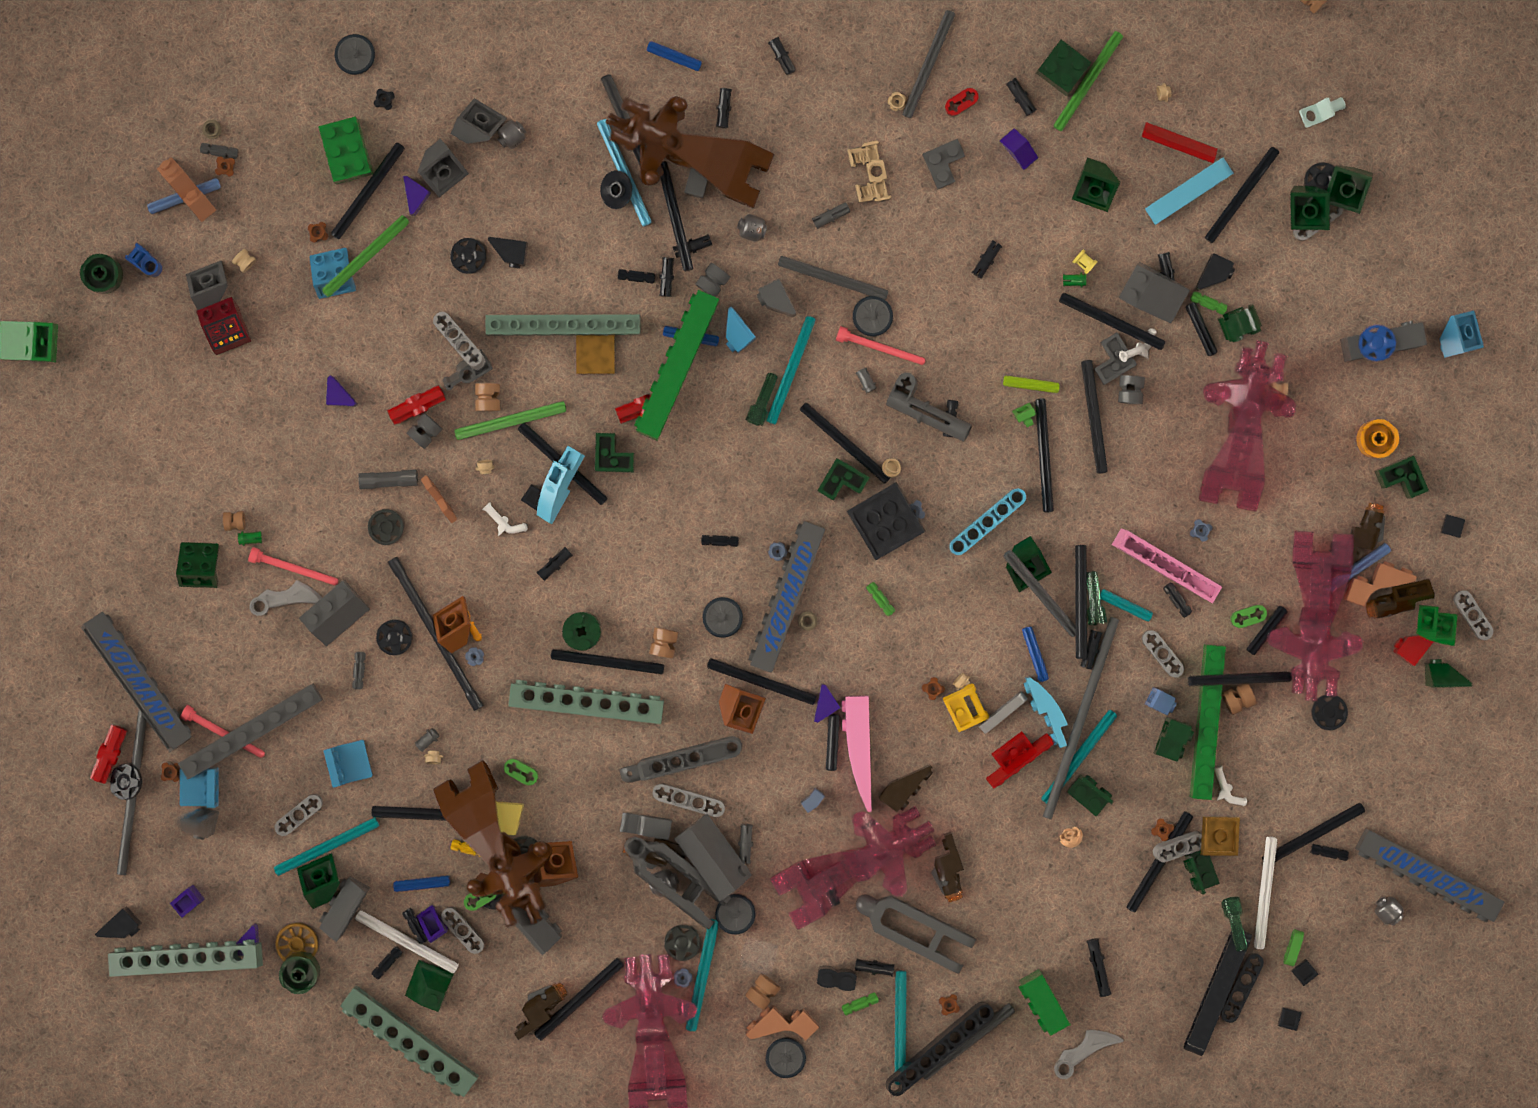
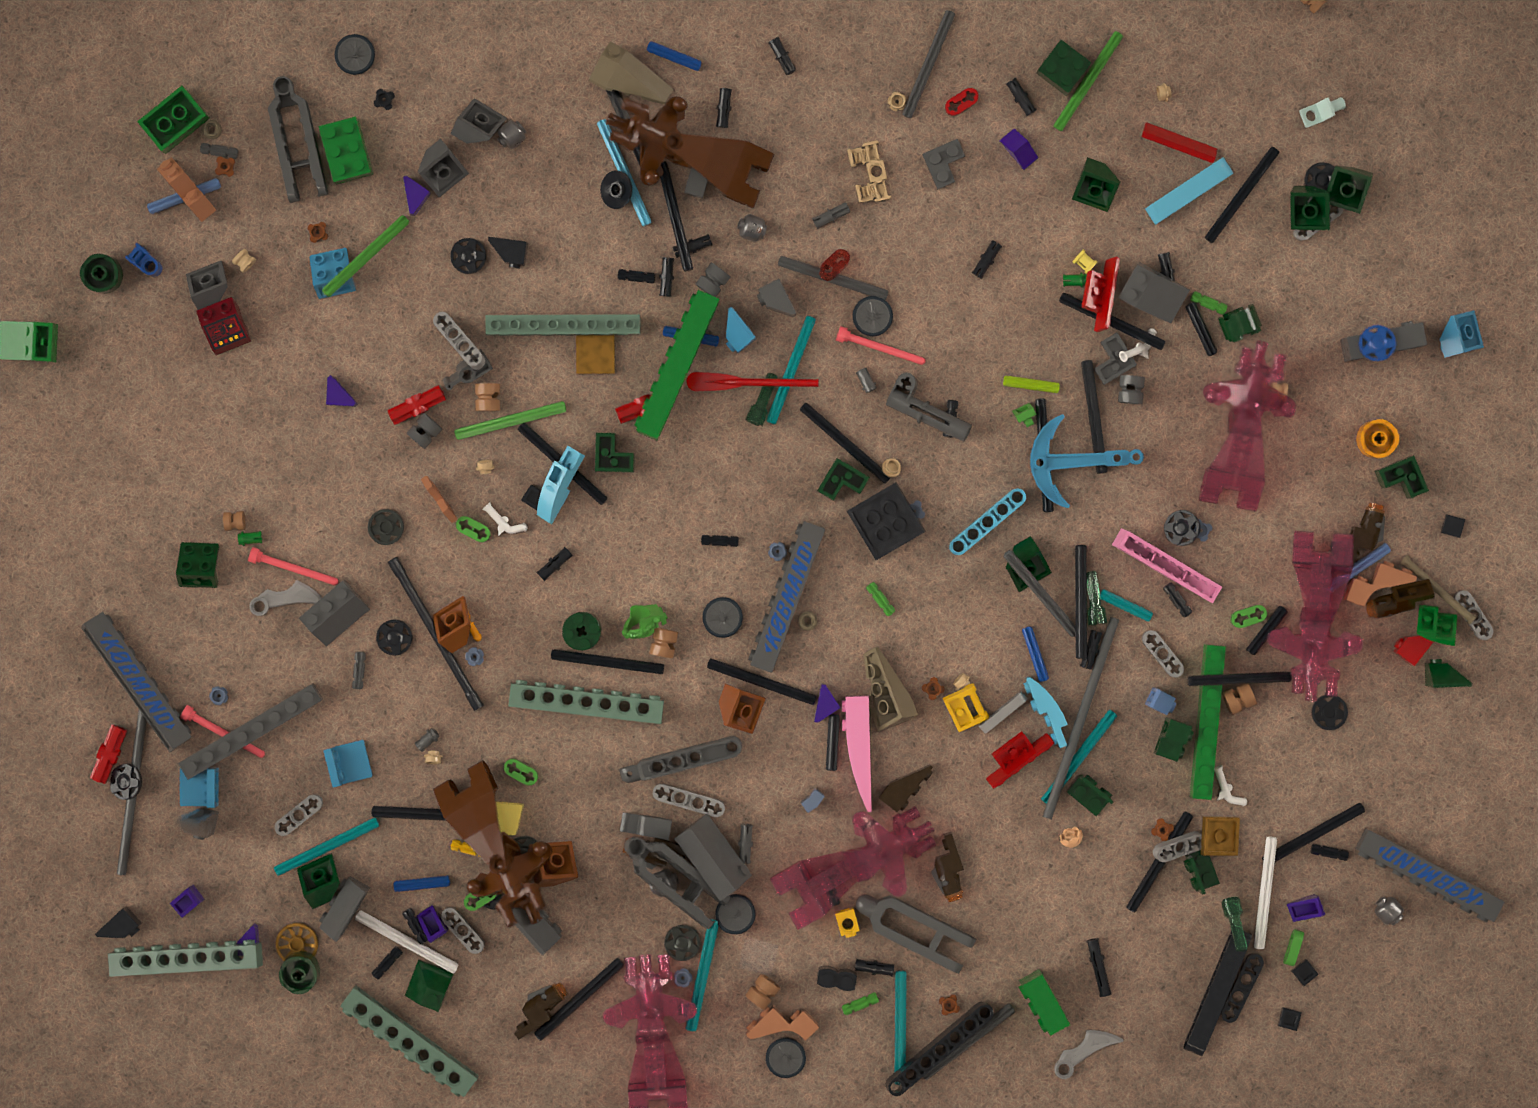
dark orange plate [161,762,180,782] -> none
black axle [331,142,405,240] -> none
dark grey axle [358,469,418,489] -> none
black slope [1195,253,1235,291] -> none
none -> green brick [137,85,210,154]
none -> sand blue plate [209,686,228,705]
none -> dark grey piece [268,76,328,203]
none -> bright green beam [456,516,491,542]
none -> dark tan wedge [589,42,673,104]
none -> bright green piece [622,604,668,639]
none -> red piece [686,372,819,391]
none -> clear red beam [819,249,850,281]
none -> yellow brick [835,907,860,938]
none -> dark tan wedge [863,647,918,732]
none -> dark azure piece [1030,414,1144,508]
none -> red bracket [1082,257,1120,332]
none -> black wheel [1164,510,1200,546]
none -> dark purple slope [1287,894,1325,922]
none -> dark tan bar [1400,555,1477,625]

